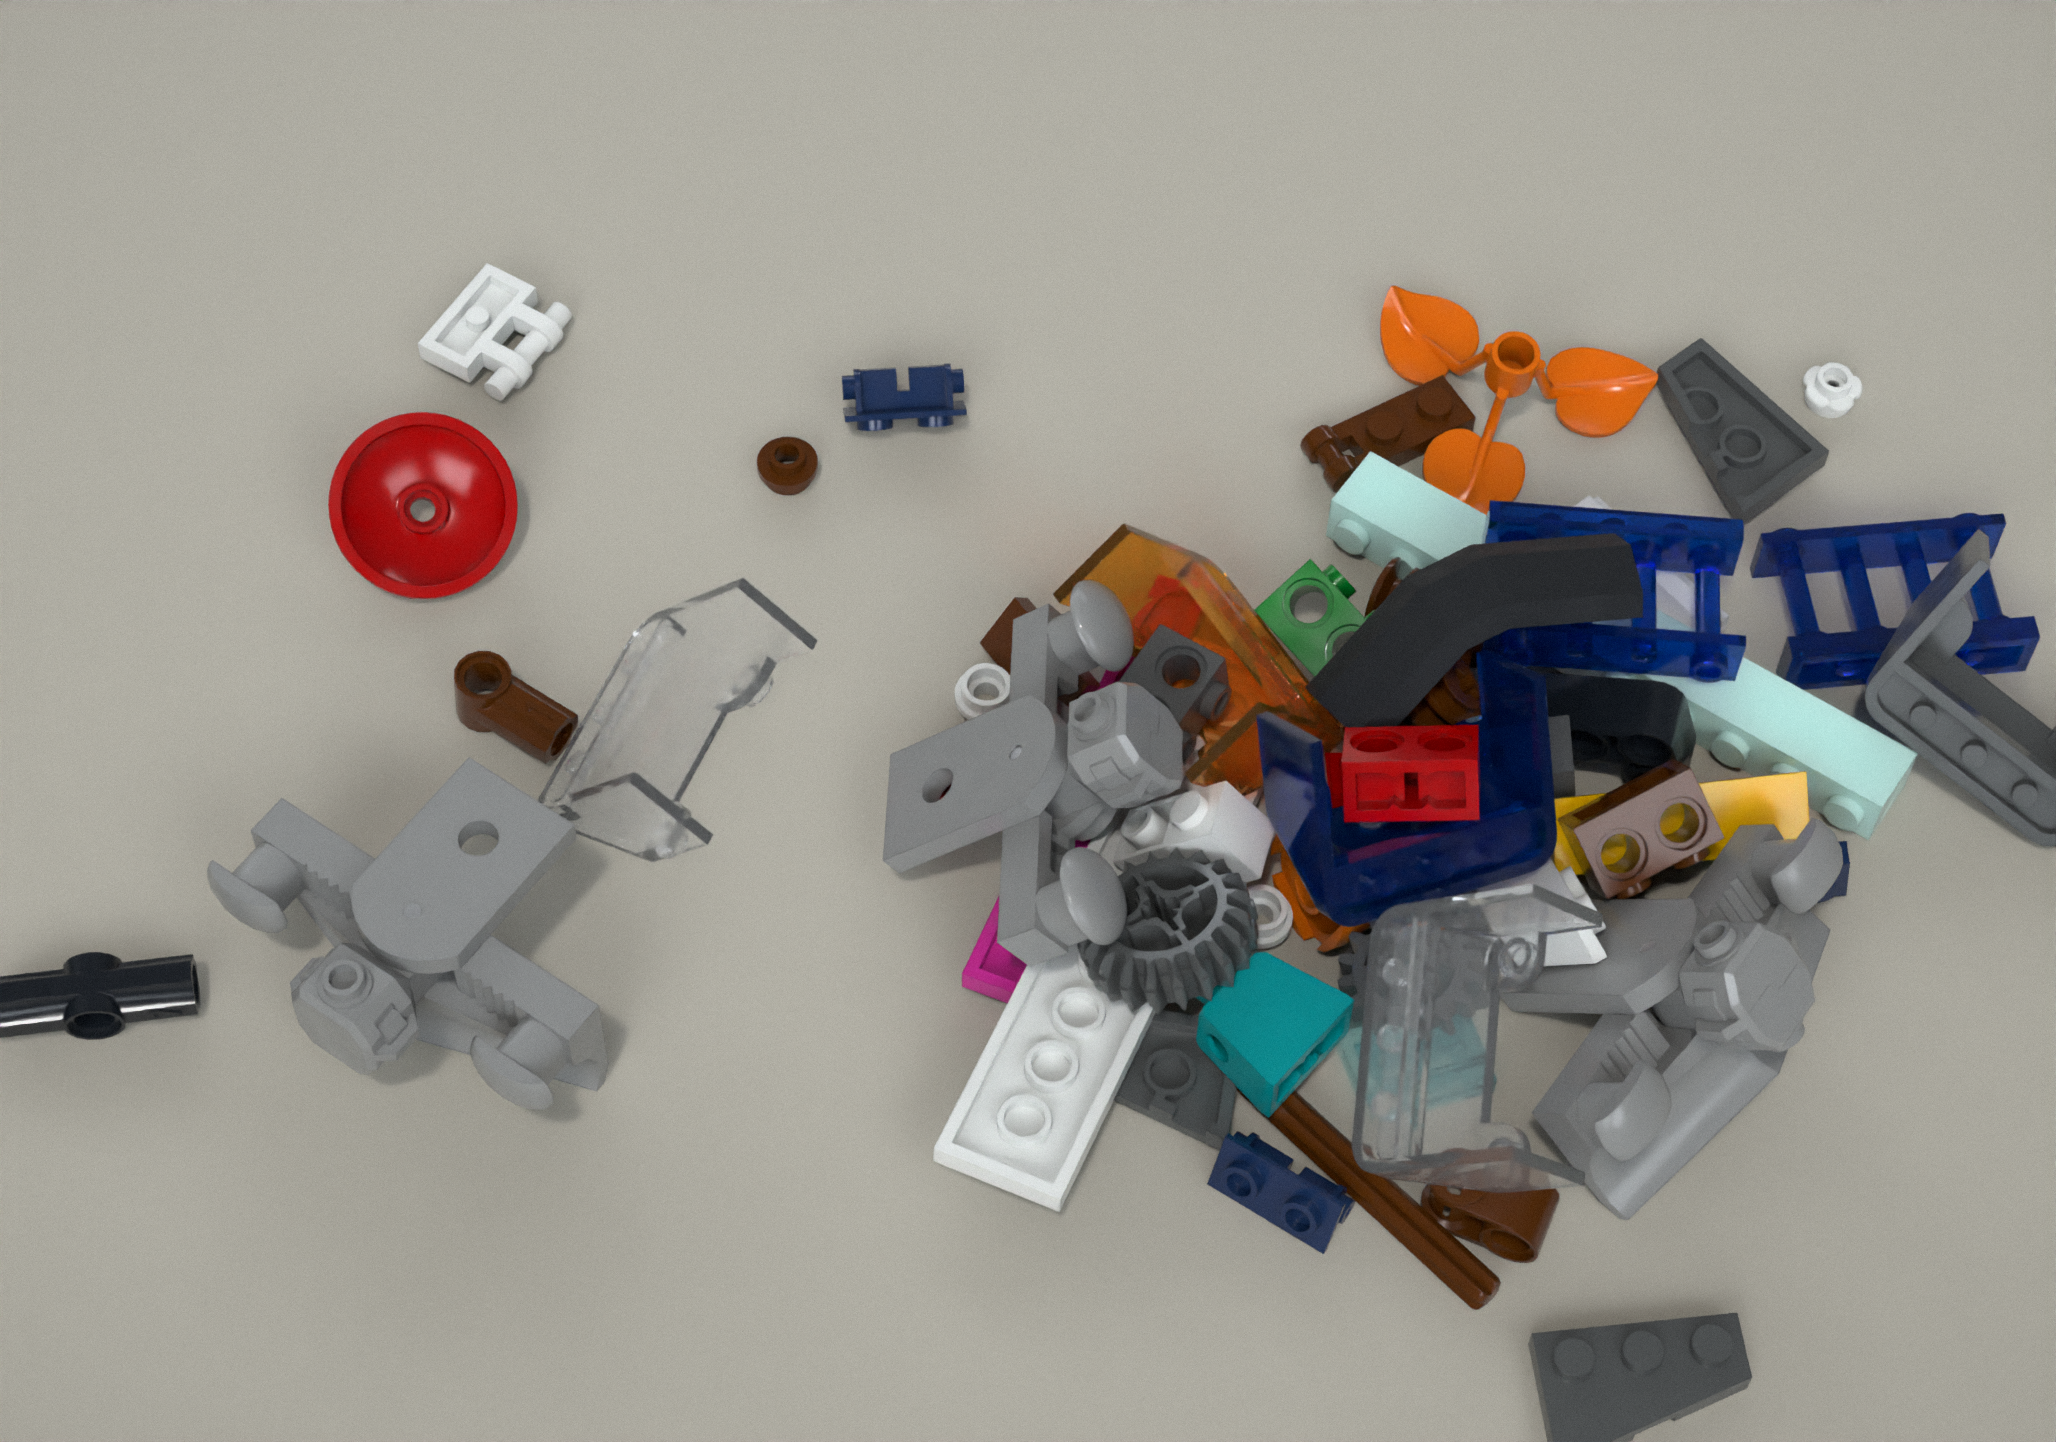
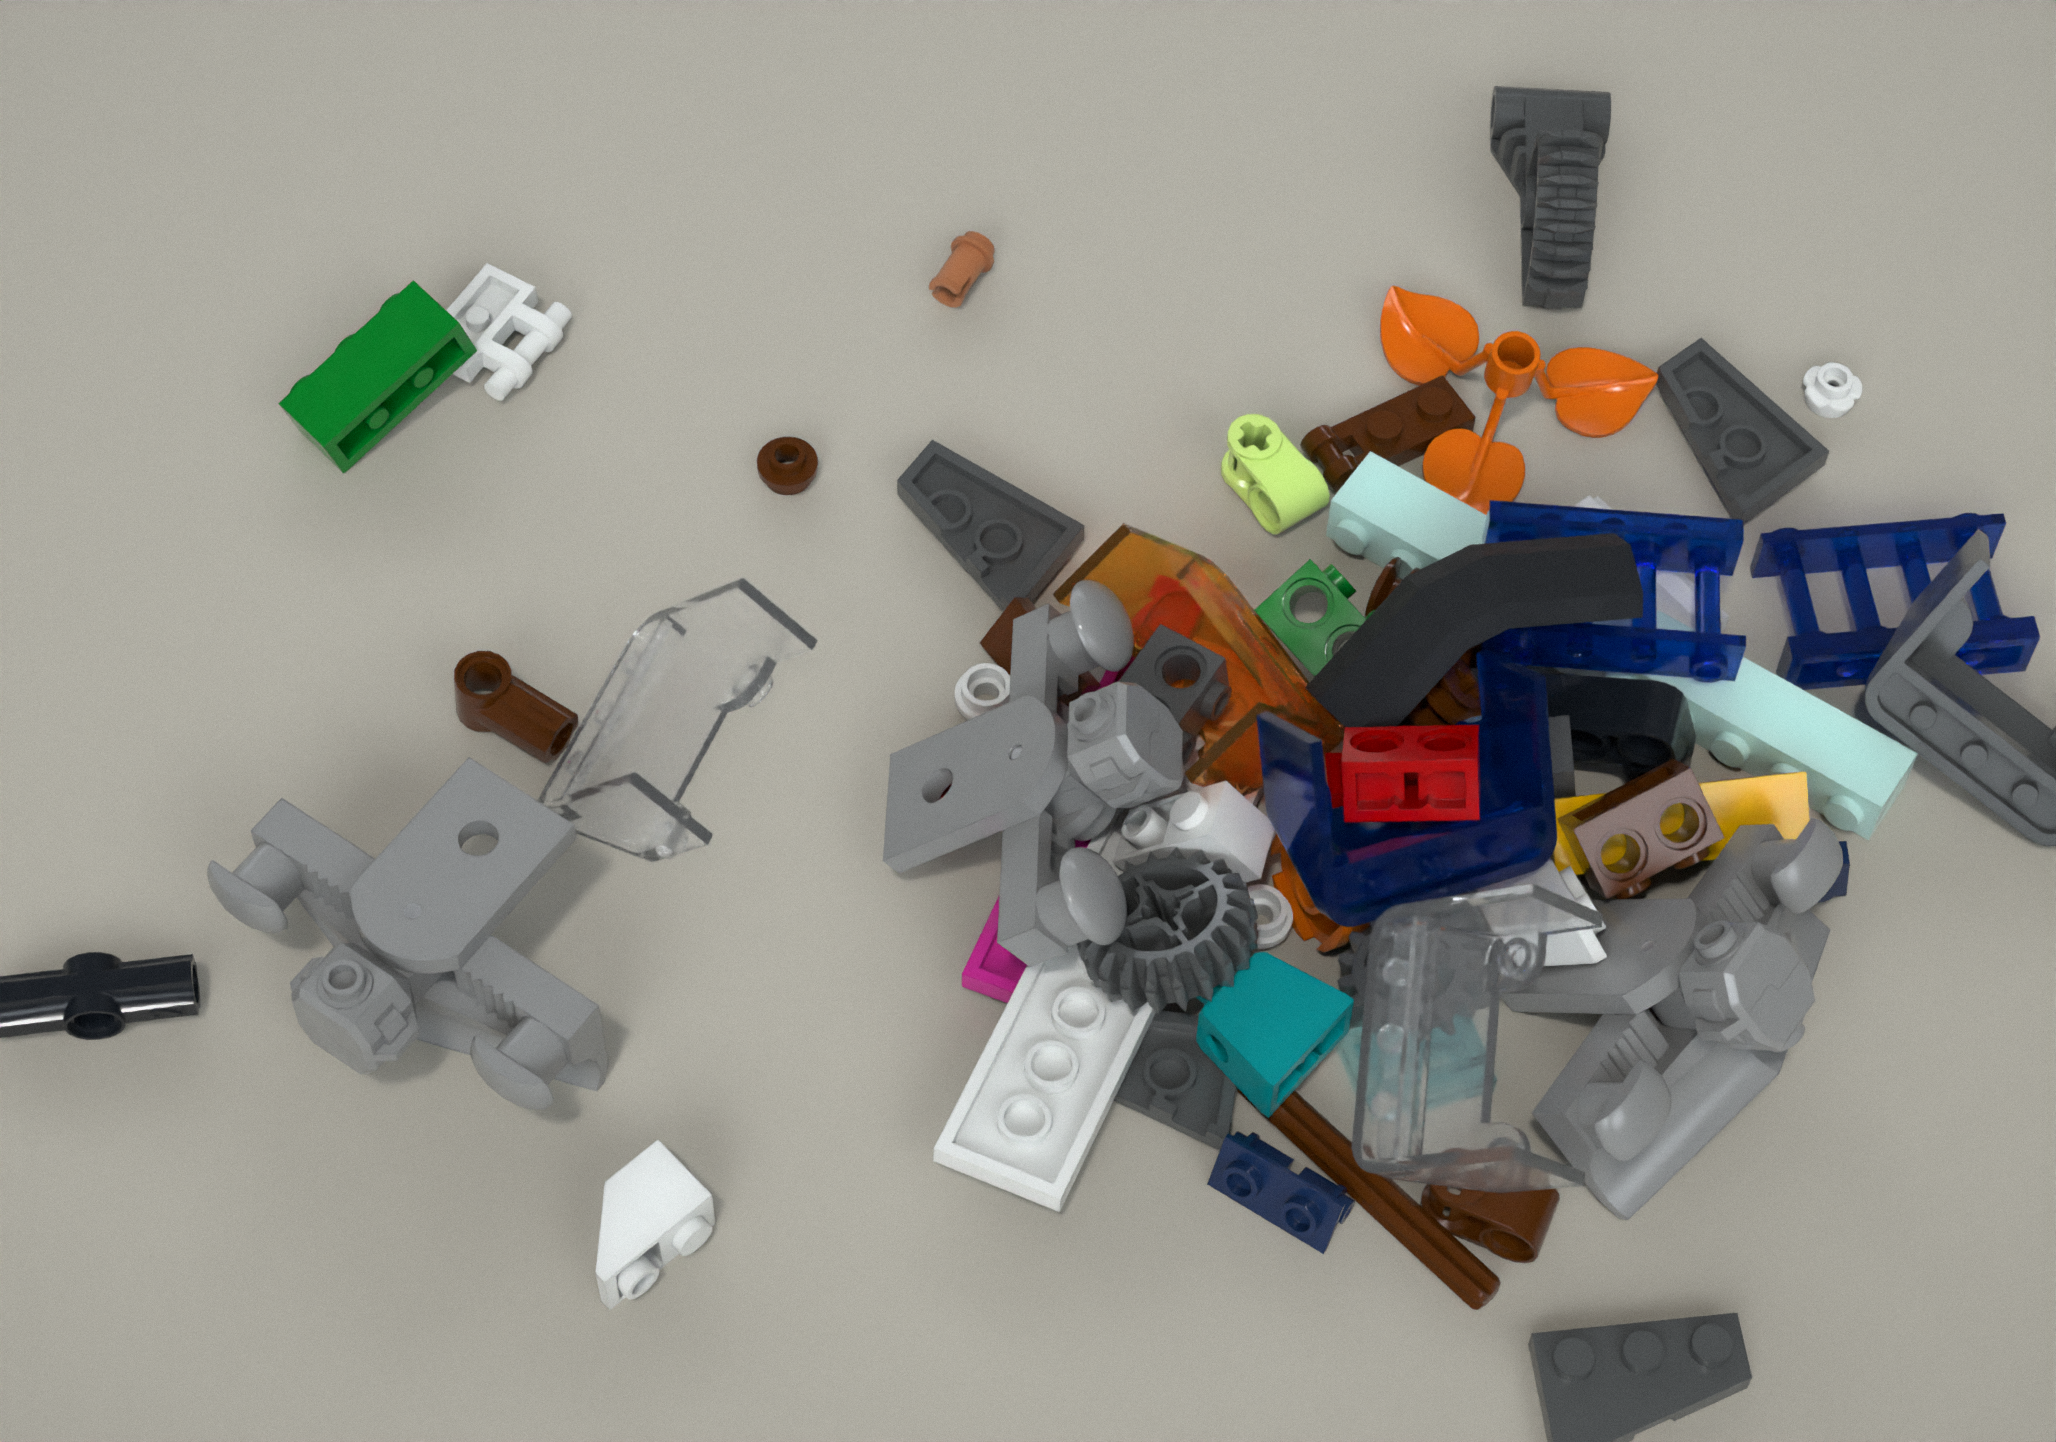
red dish [328,412,518,599] -> none
dark blue hinge [842,363,967,431] -> none
none -> green brick [278,280,477,474]
none -> white slope [596,1140,716,1310]
none -> dark grey wing [897,440,1085,612]
none -> nougat pin [928,231,995,307]
none -> yellowish green piece [1221,414,1330,534]
none -> dark grey arm [1490,86,1611,310]

